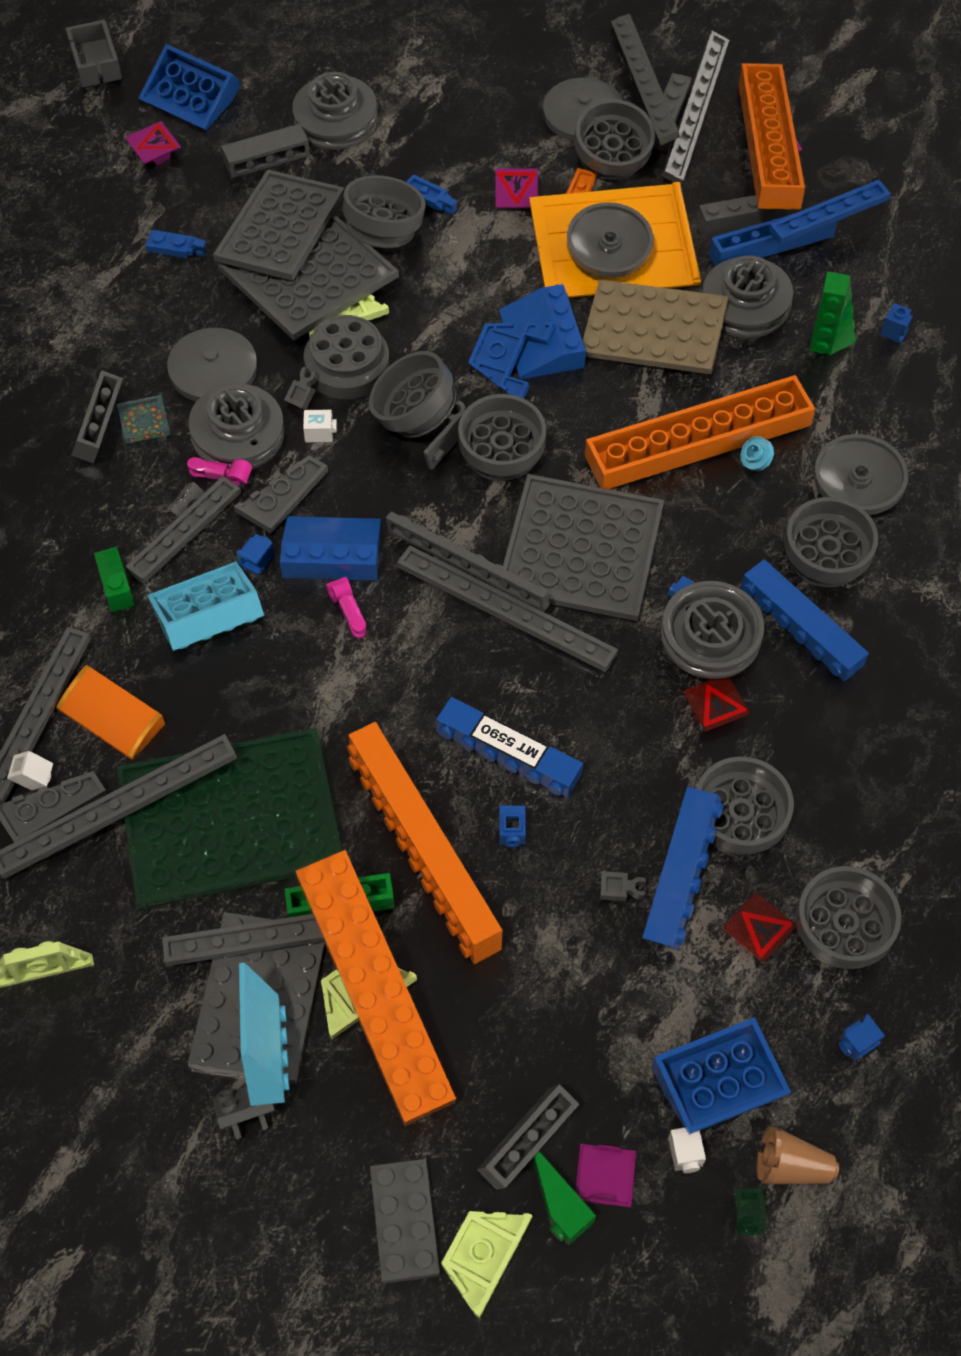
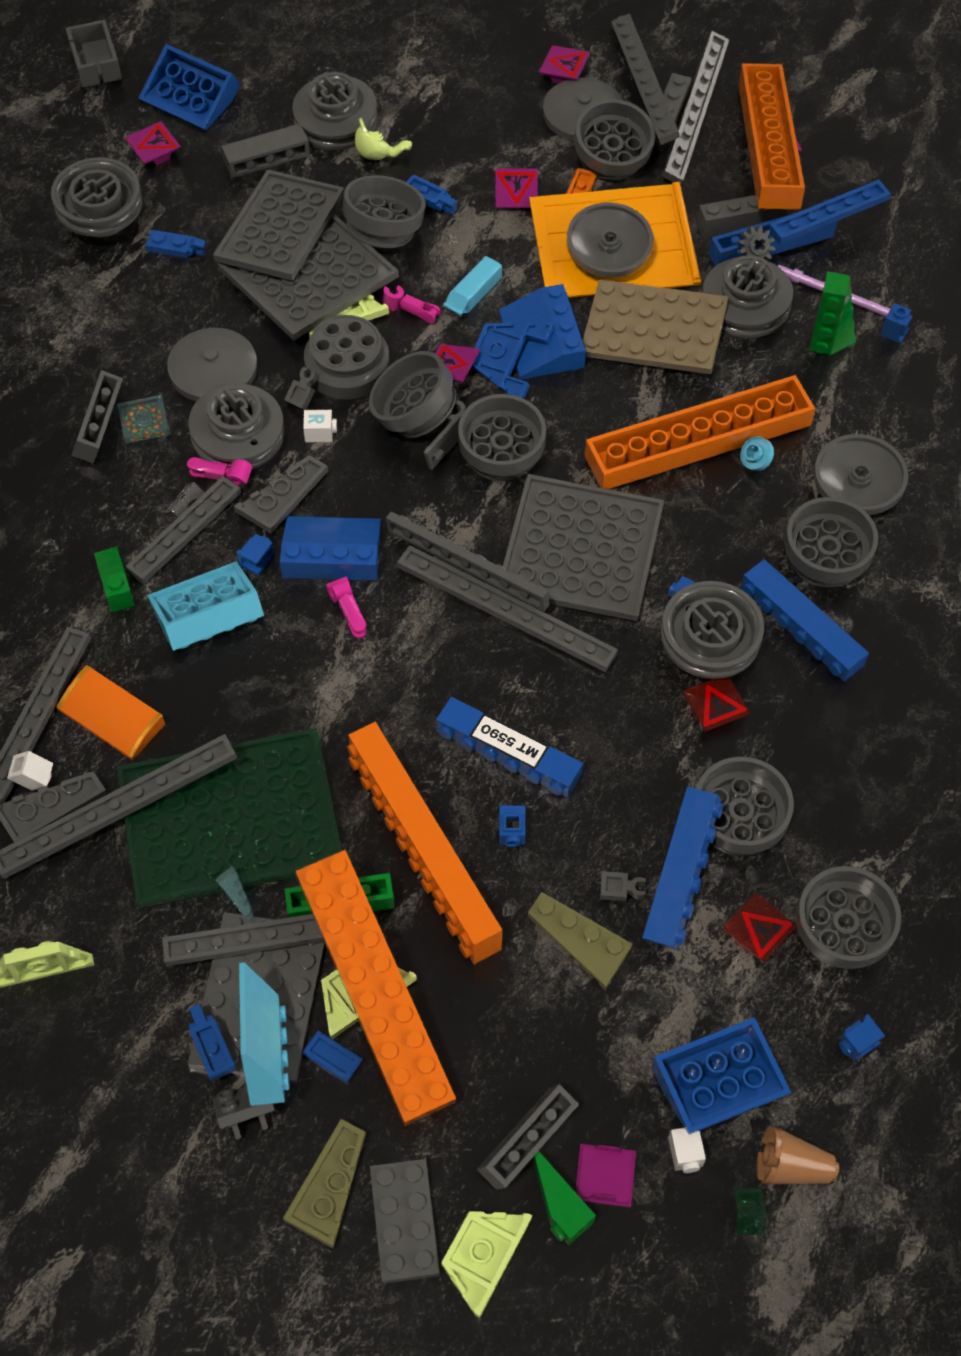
none -> dark grey wheel [51,157,142,238]
none -> blue hinge [189,1004,236,1081]
none -> clear light blue slope [216,865,253,920]
none -> olive wing [283,1119,366,1248]
none -> blue tile [302,1031,363,1084]
none -> yellowish green piece [355,118,412,160]
none -> dark pink piece [383,285,441,324]
none -> magenta piece [435,344,480,386]
none -> medium azure piece [443,256,502,316]
none -> olive wing [528,892,633,991]
none -> magenta piece [539,45,590,83]
none -> dark grey gear [736,226,776,260]
none -> lavender bar [778,265,890,317]

